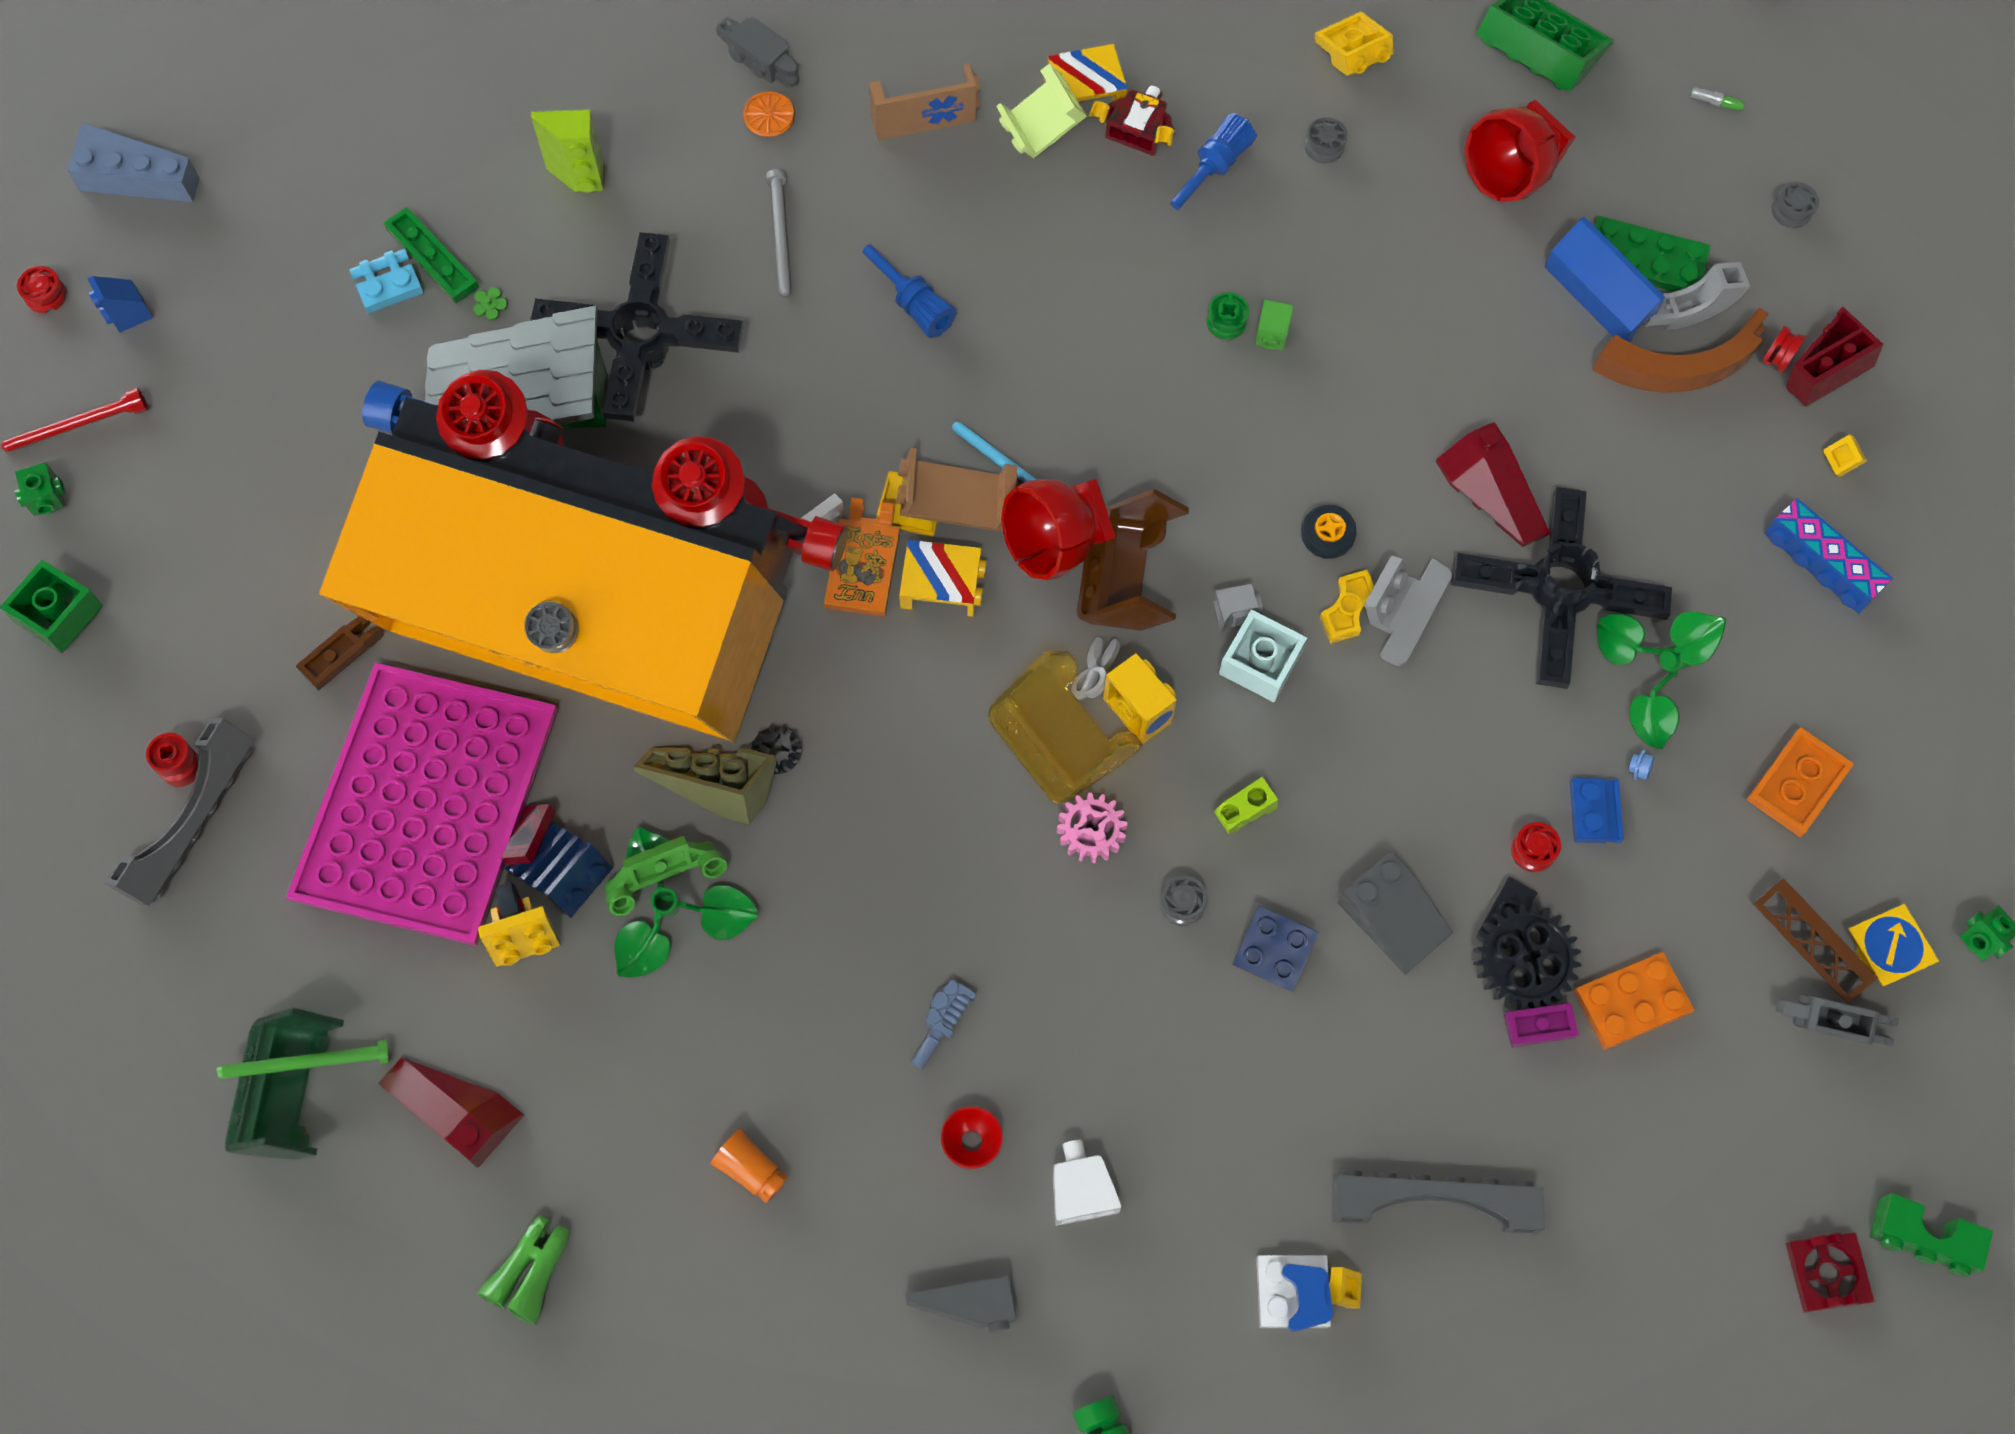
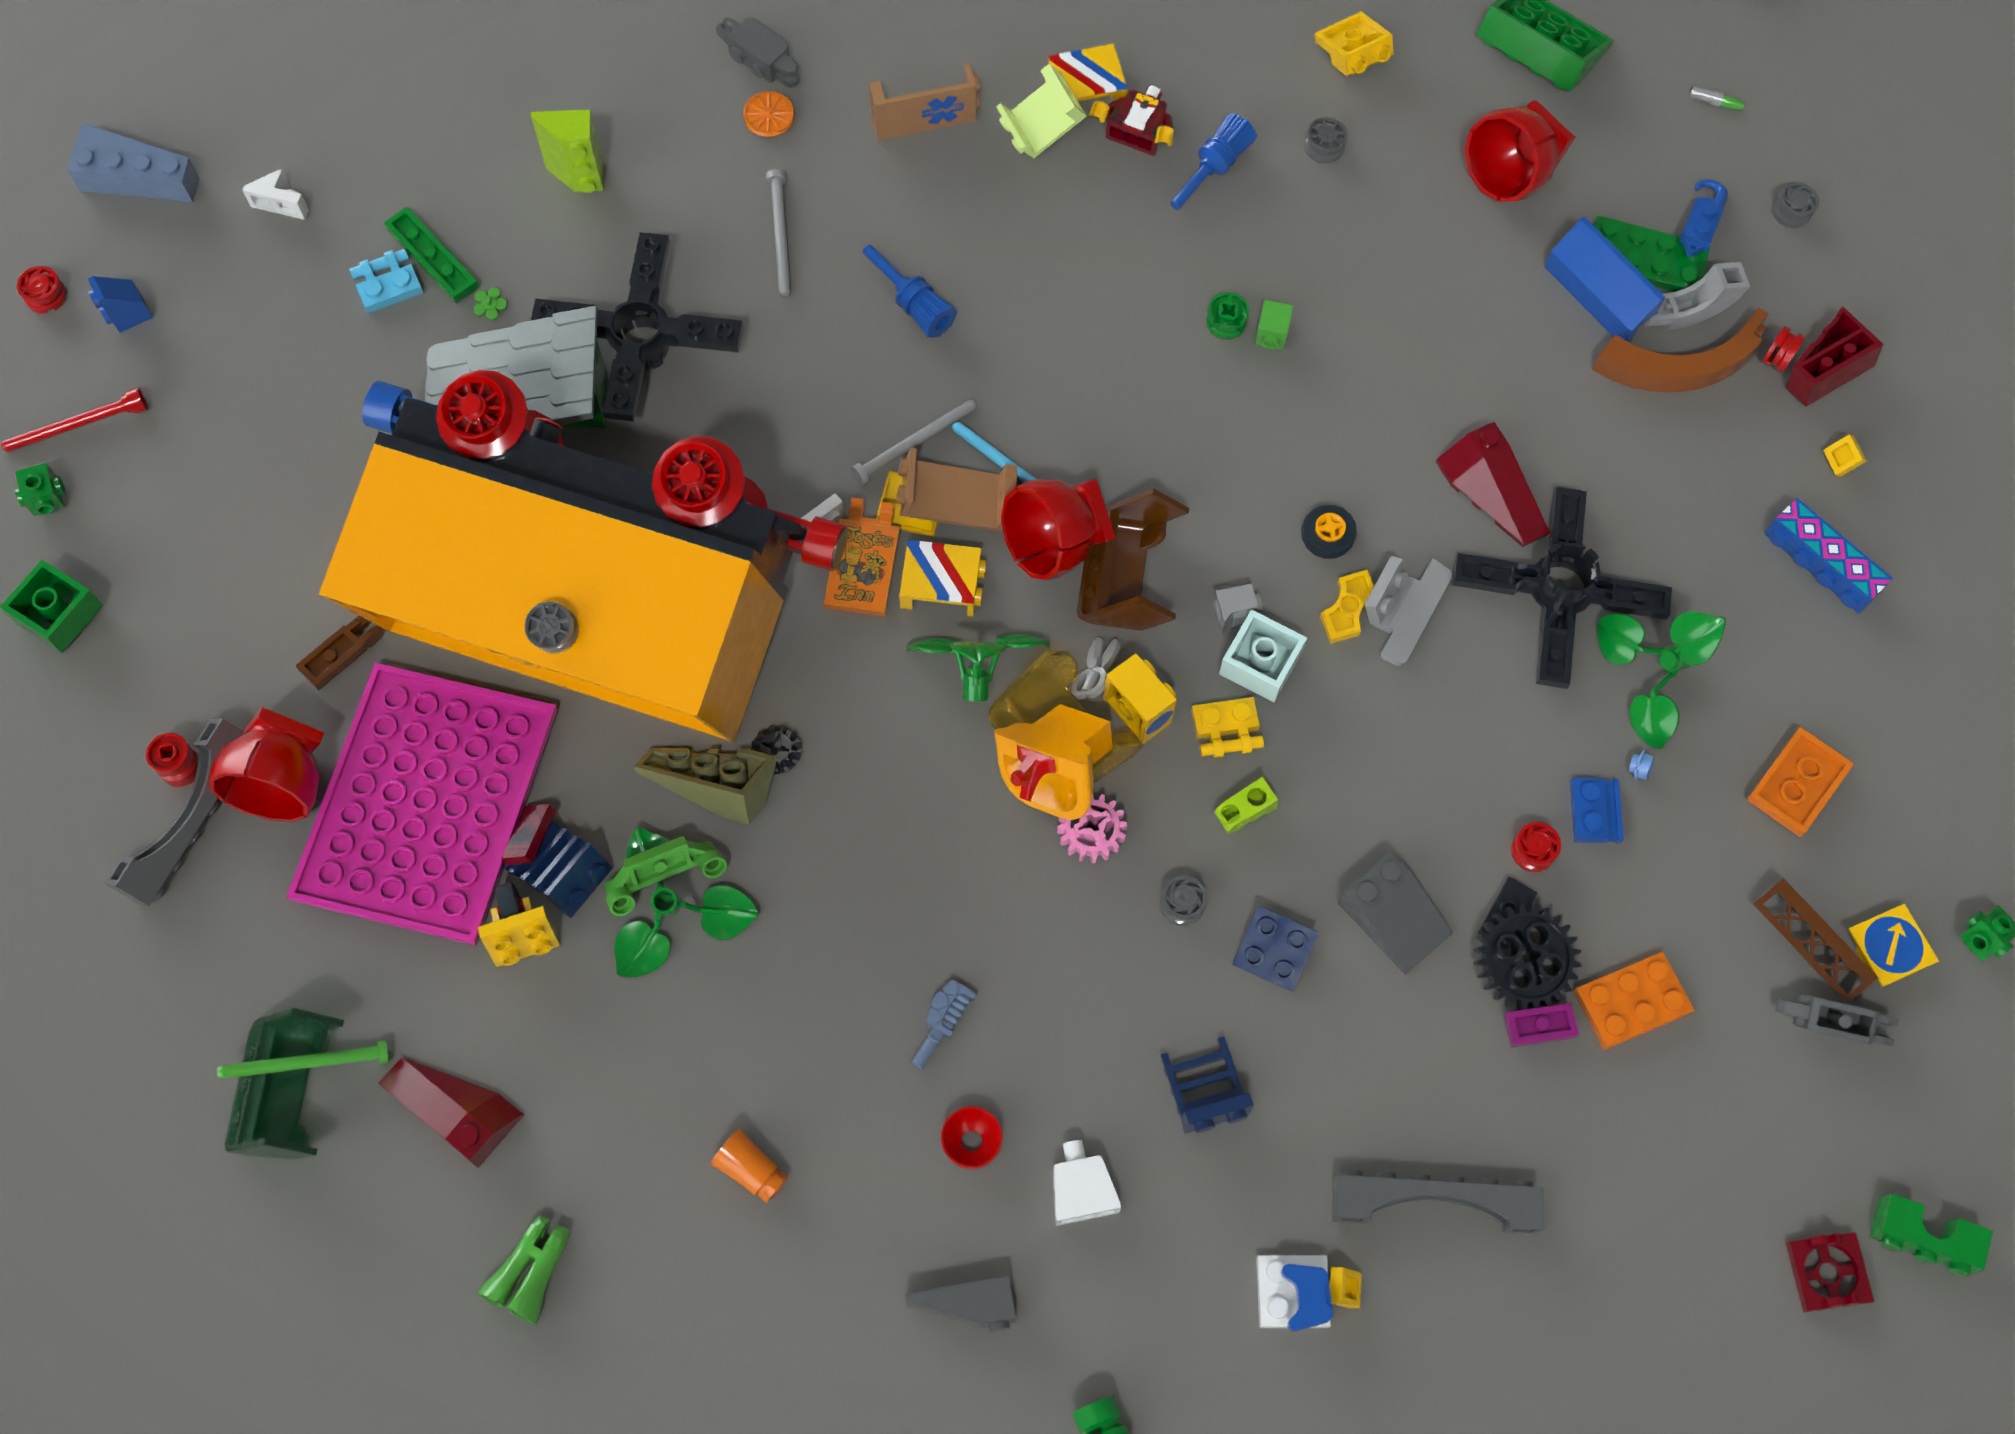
none -> red plate [209,707,324,822]
none -> white slope [242,169,309,220]
none -> light grey bar [851,400,977,485]
none -> green plant [906,633,1050,702]
none -> light orange piece [994,704,1113,820]
none -> dark blue plate [1160,1036,1254,1134]
none -> yellow plate [1191,697,1264,758]
none -> blue plate [1679,179,1728,258]

